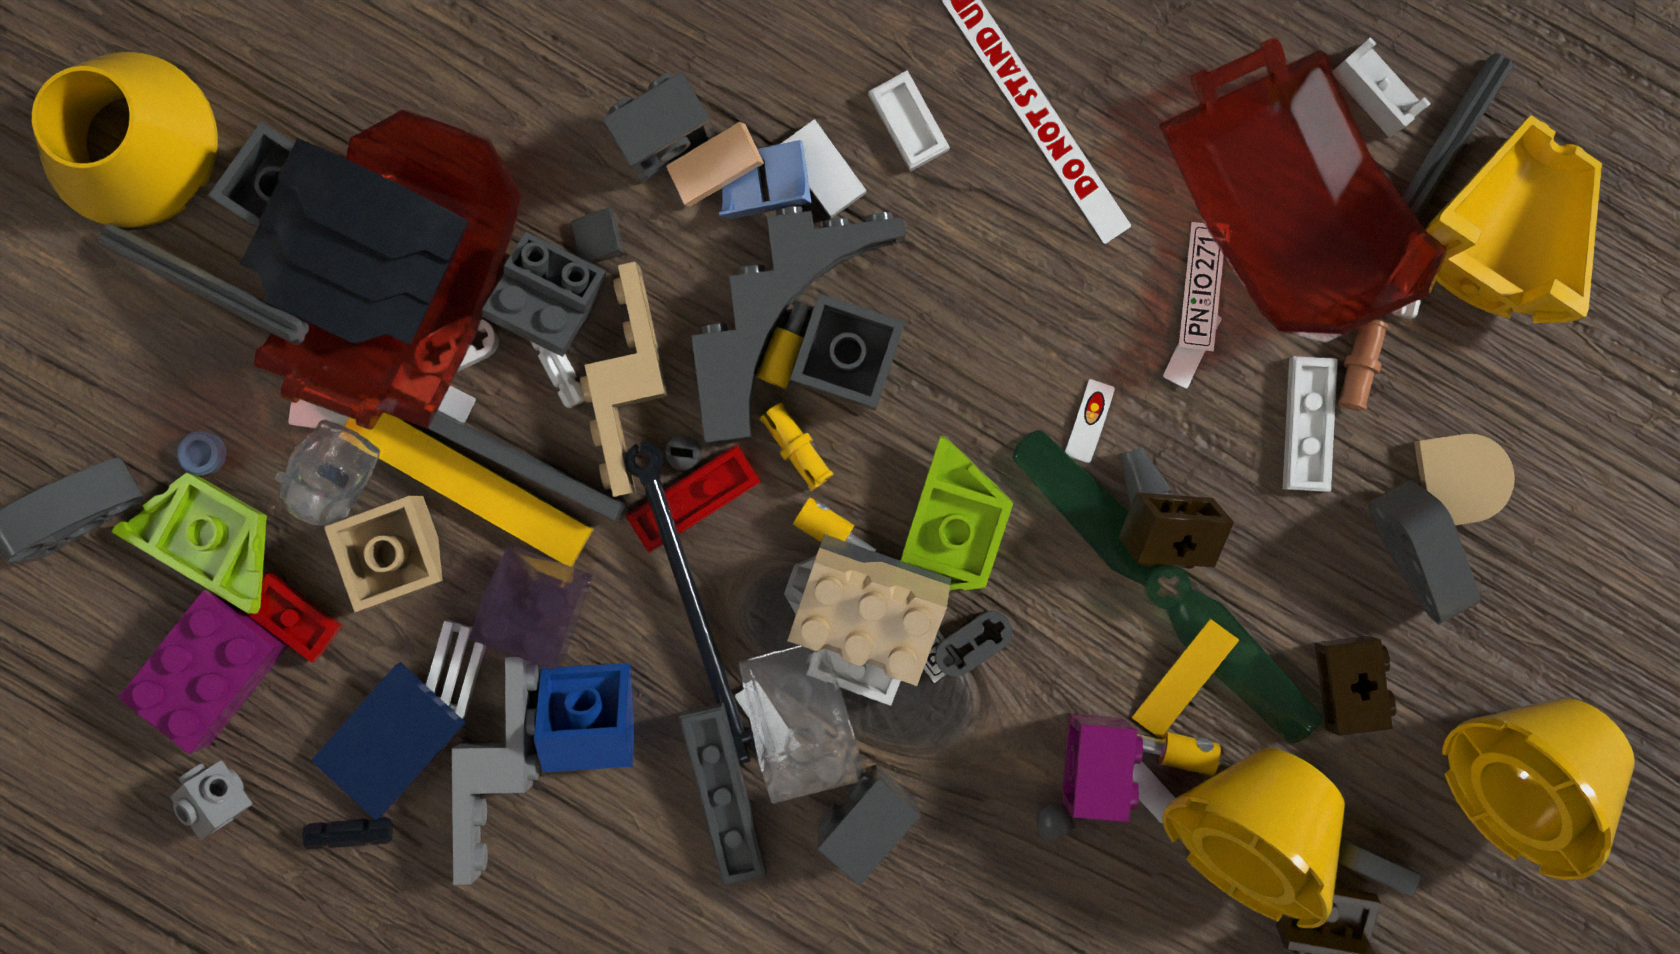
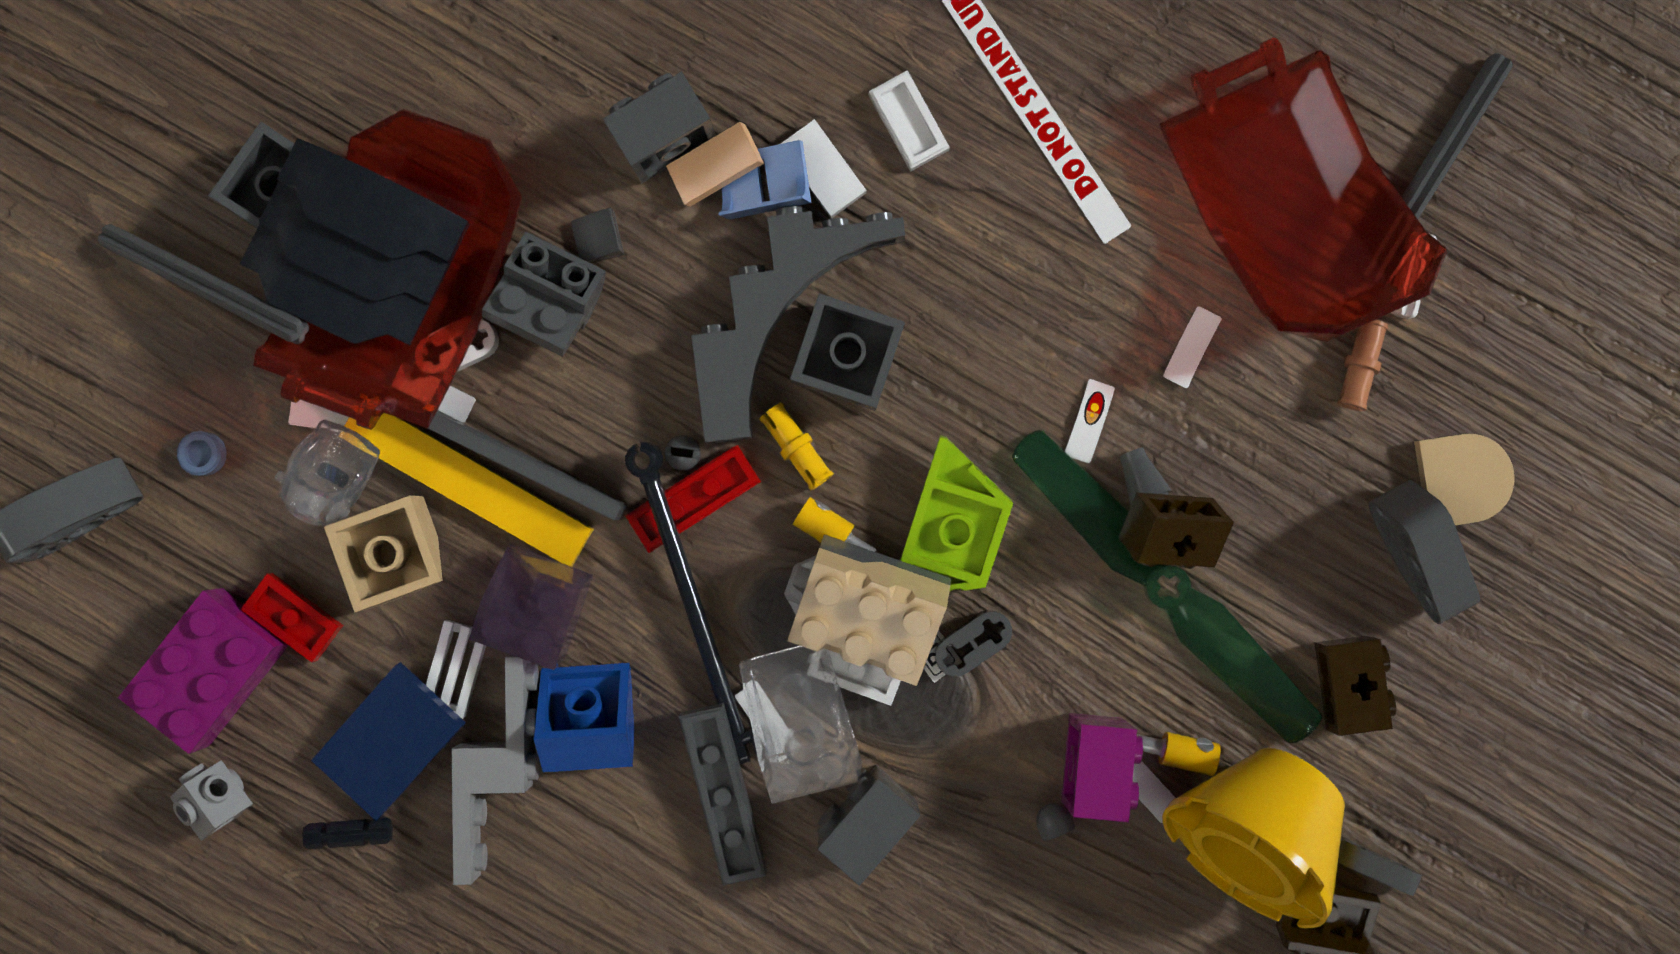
yellow cone [32,52,218,229] -> none
lime wing [112,473,267,614] -> none
white axle [530,341,585,408] -> none
tan bracket [580,262,669,497] -> none
yellow piece [755,302,810,389] -> none
yellow sticker [1131,619,1239,738] -> none
white sticker [1179,222,1227,351] -> none
white tile [1283,356,1338,492] -> none
white hinge [1331,37,1431,138] -> none
yellow cone [1421,115,1602,324] -> none
yellow cone [1442,698,1635,880] -> none

